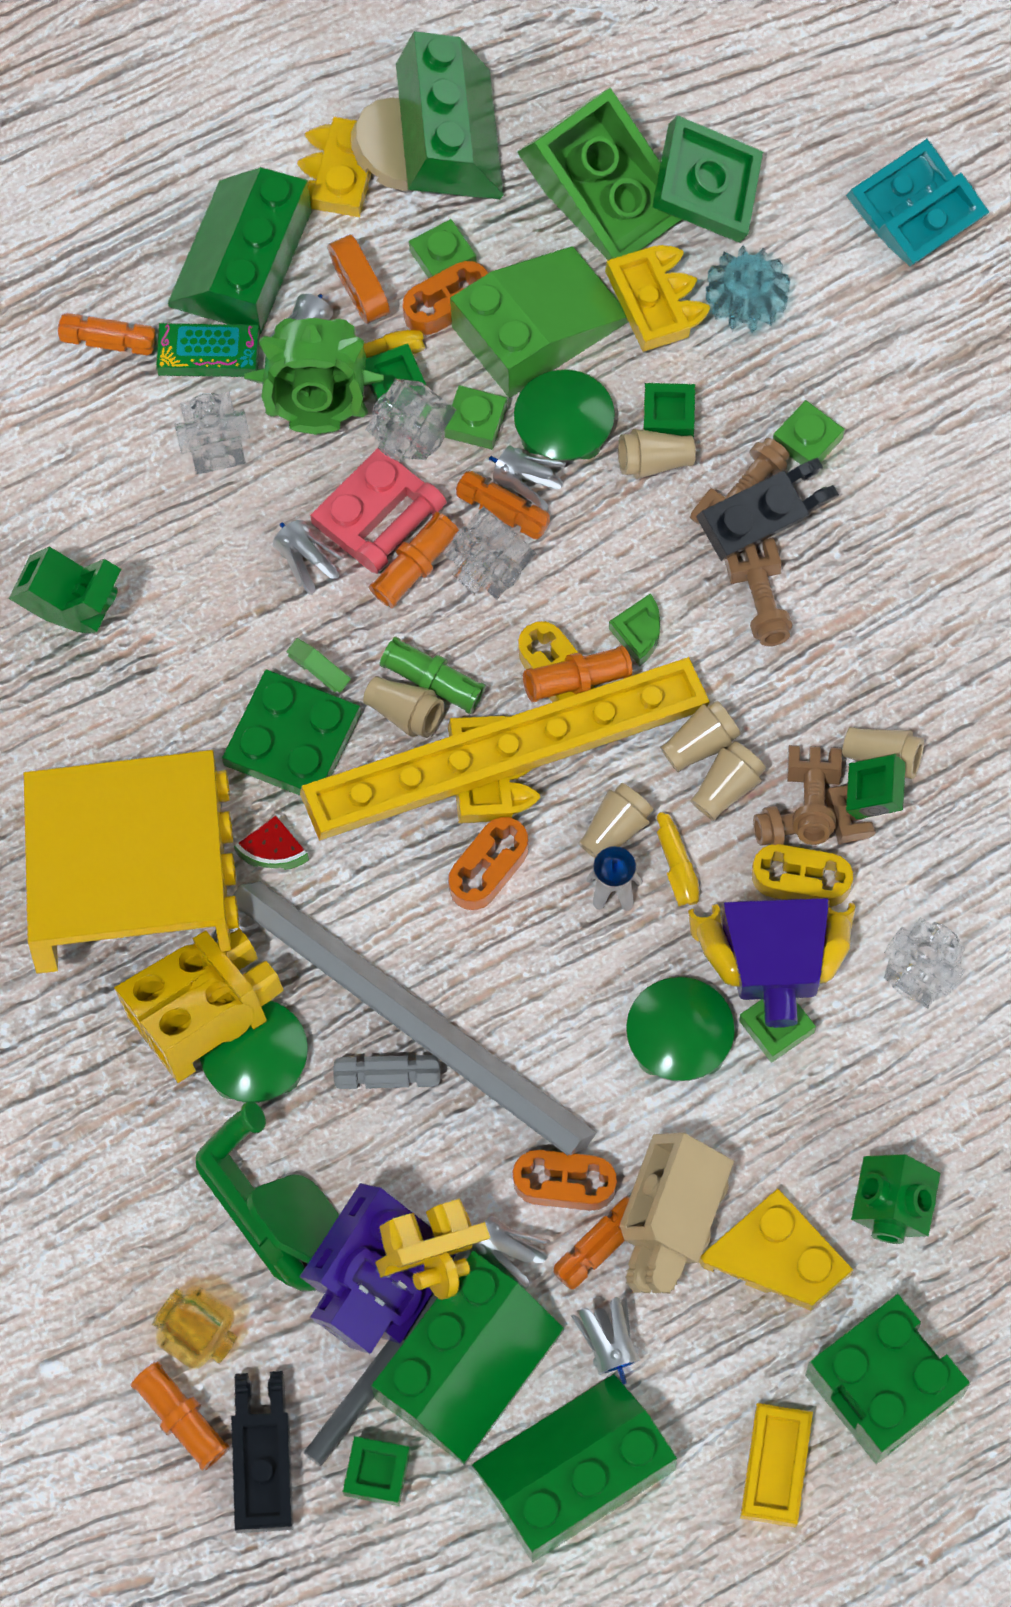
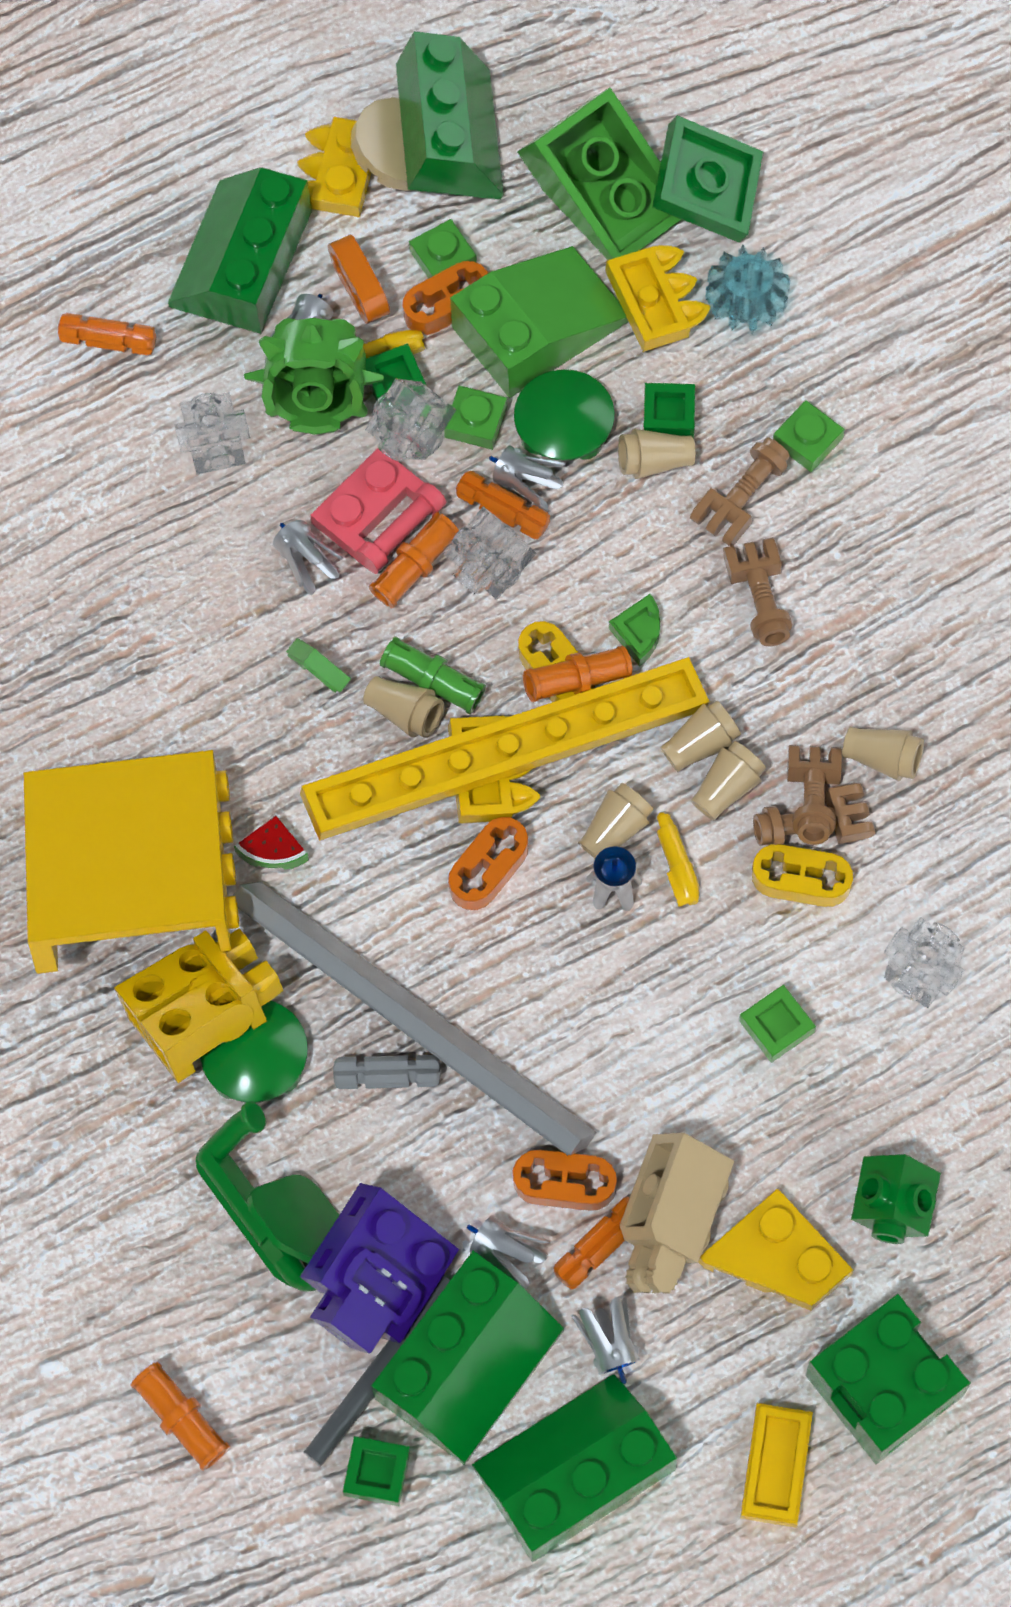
green brick [8,546,122,633] -> none
clear yellow head [151,1285,238,1369] -> none
tile [156,323,260,377] -> none
green plate [222,669,361,796] -> none
black hinge [231,1371,294,1533] -> none
yellow hips [375,1199,490,1299] -> none
green dish [626,977,735,1081] -> none
dark purple torso [688,898,855,1028] -> none
black hinge [696,458,839,561] -> none
teal slope [846,138,989,267] -> none
green plate [846,754,906,819] -> none

